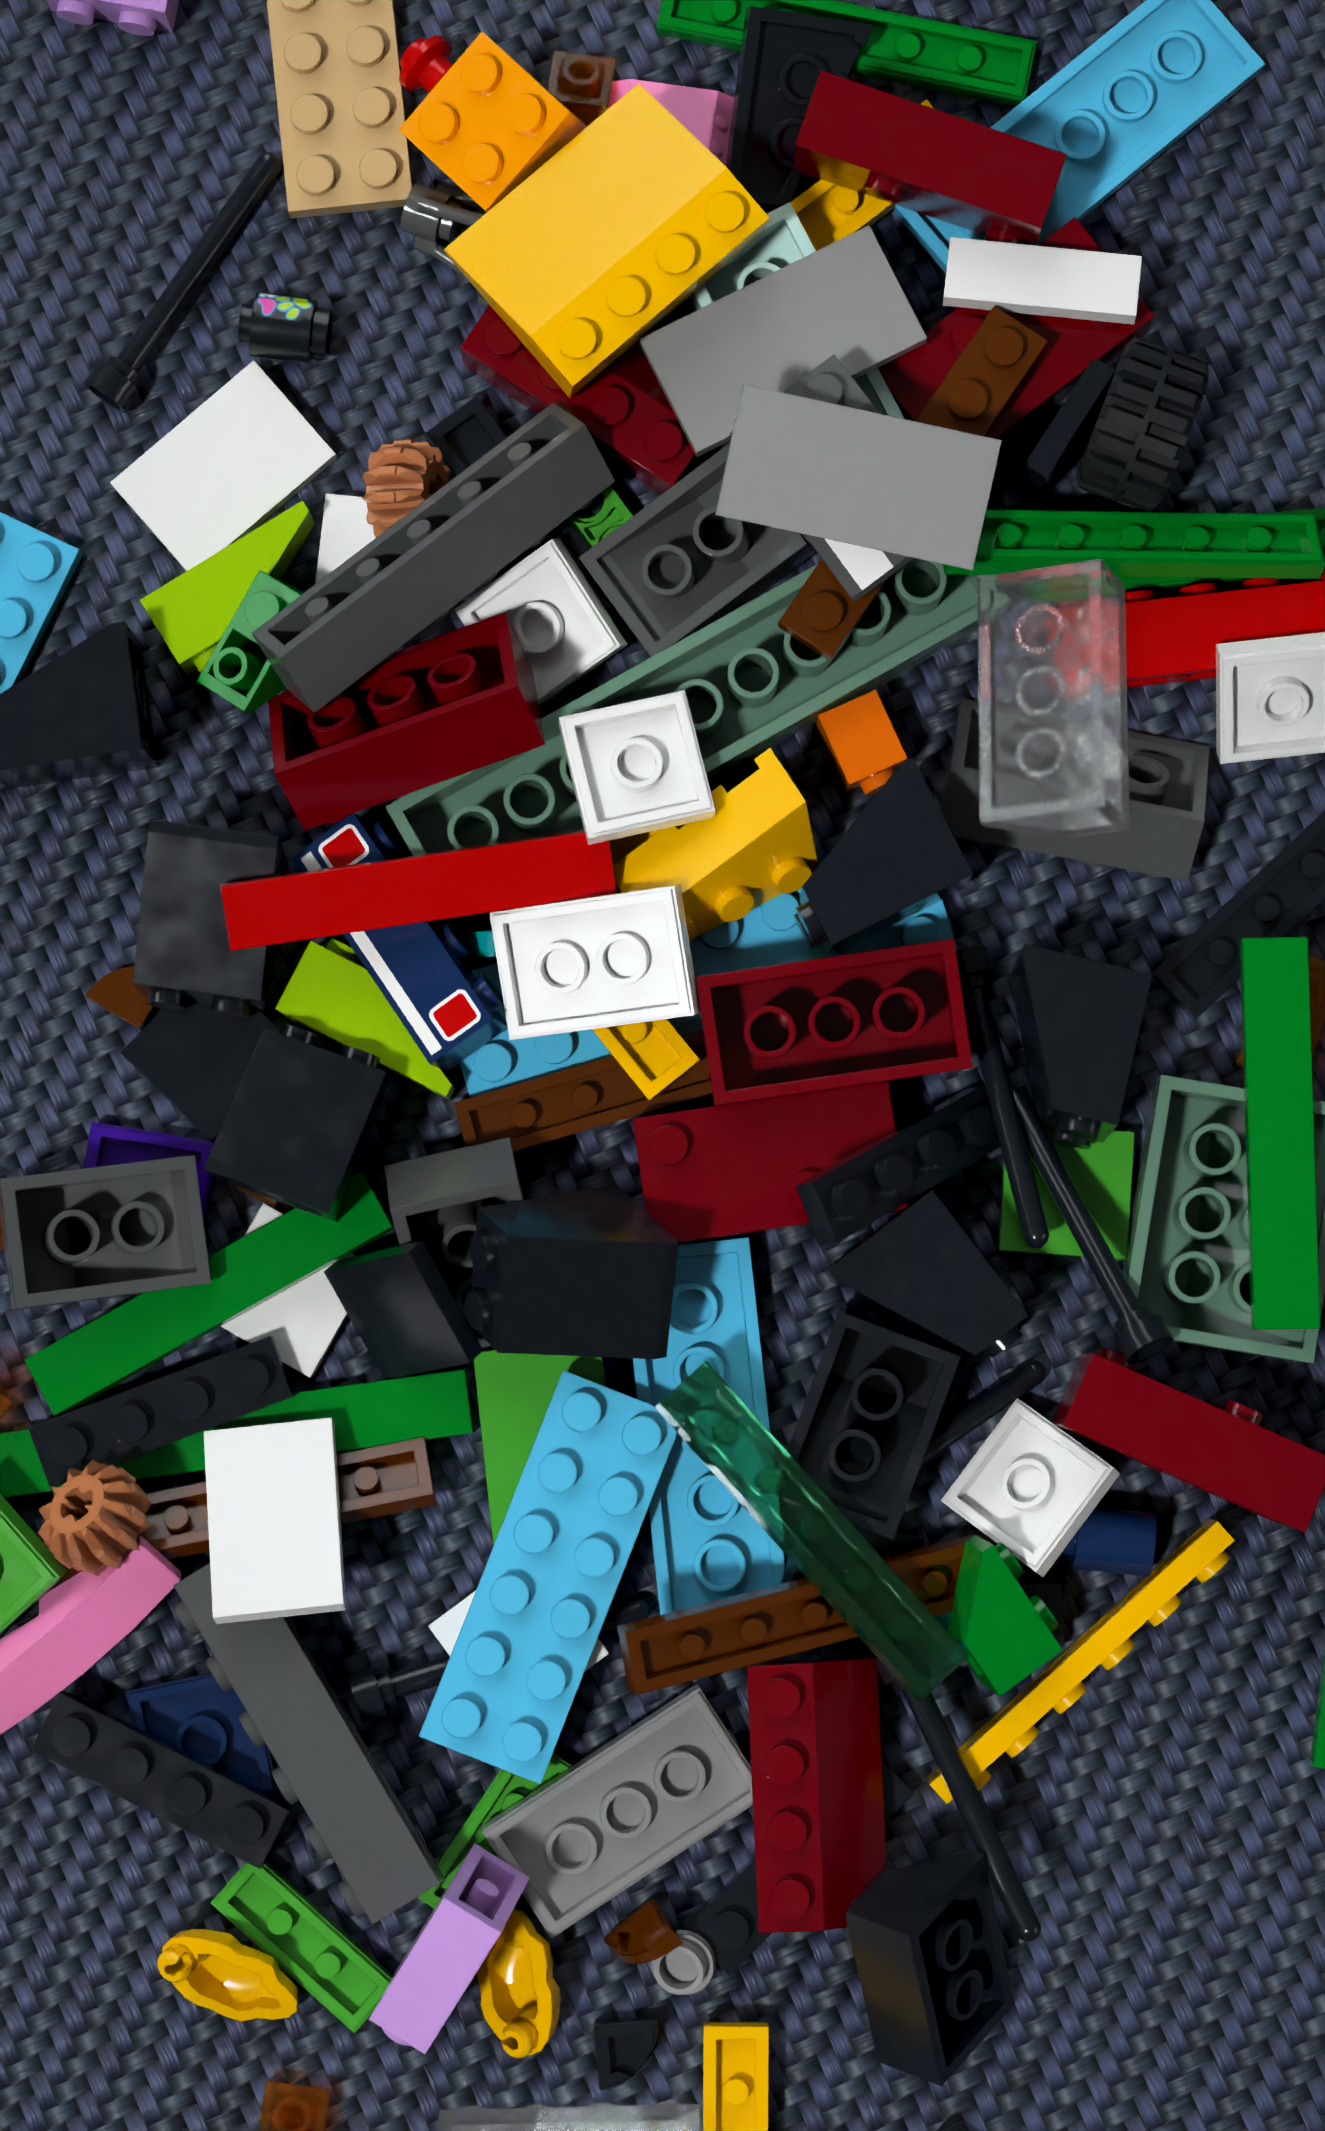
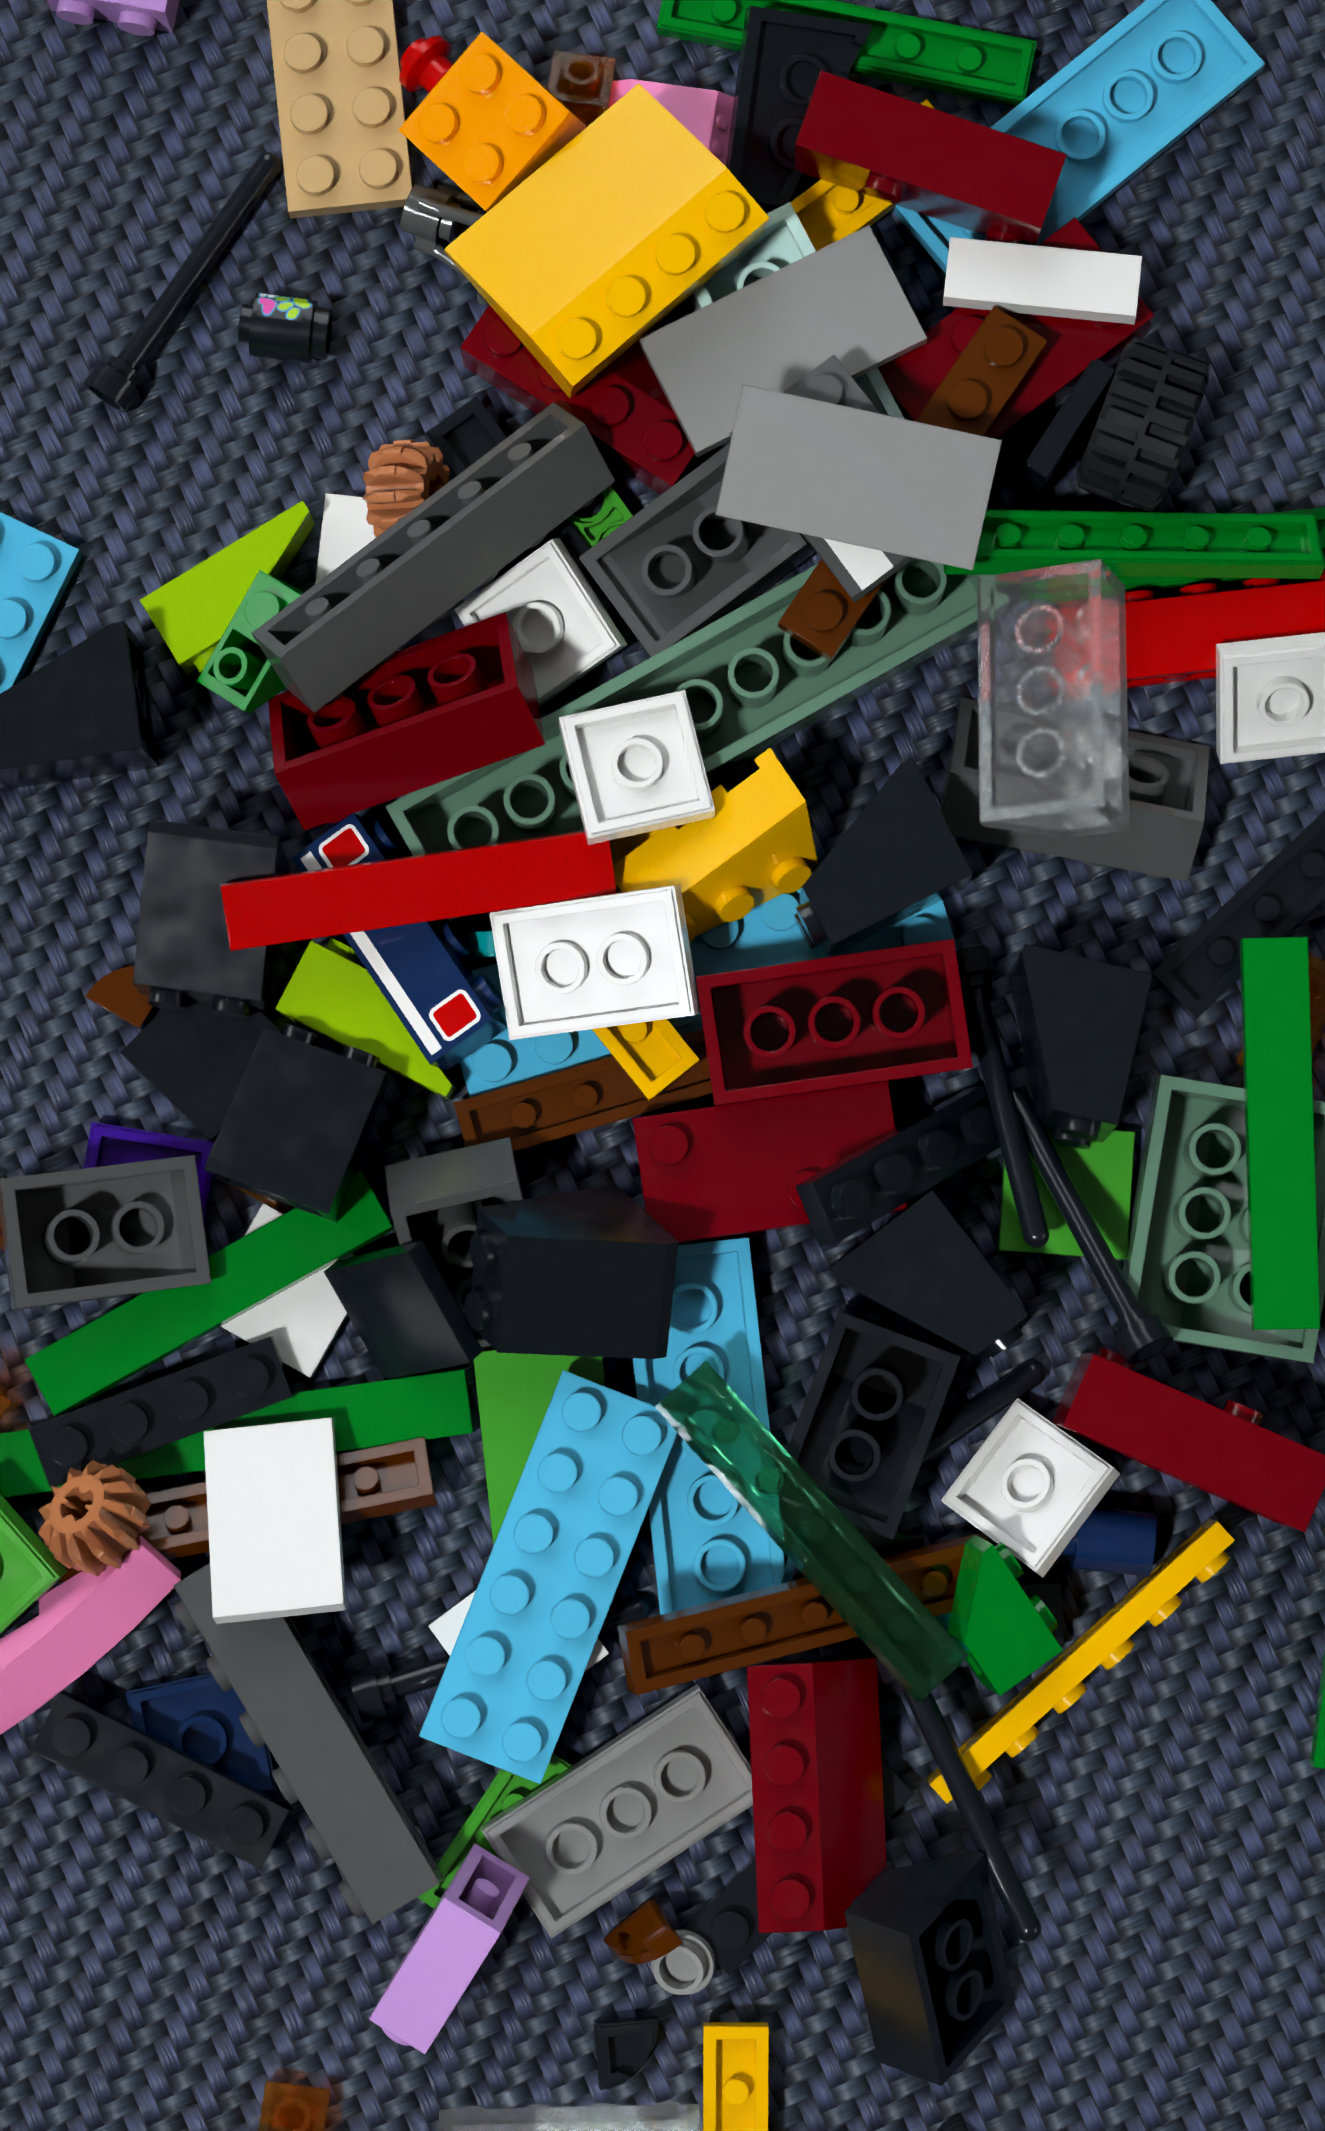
white tile [110,360,337,571] -> none
yellow arm [157,1929,298,2022] -> none
bright green tile [210,1861,393,2033] -> none
yellow arm [476,1908,561,2059] -> none
orange brick [816,689,907,796] -> none

